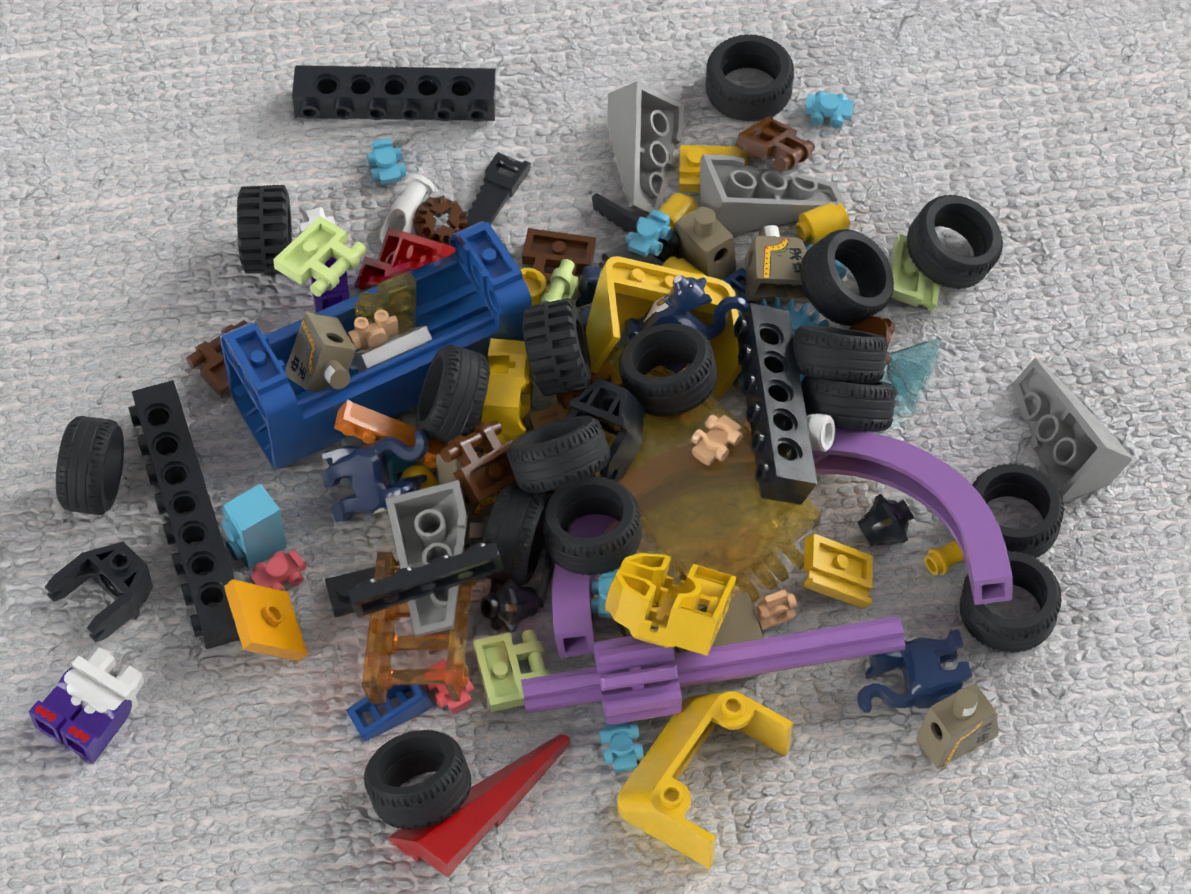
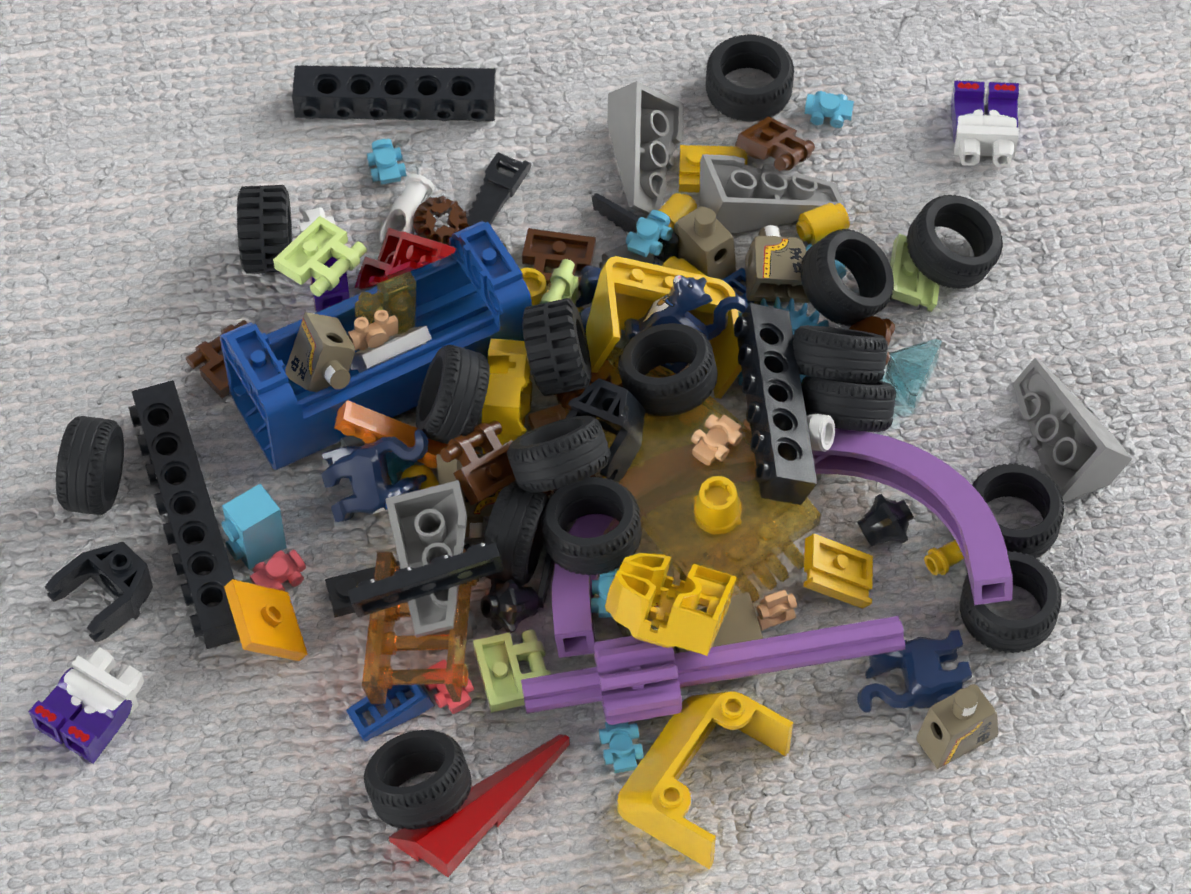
none -> yellow piece [694,476,742,534]
none -> hips [951,81,1019,167]

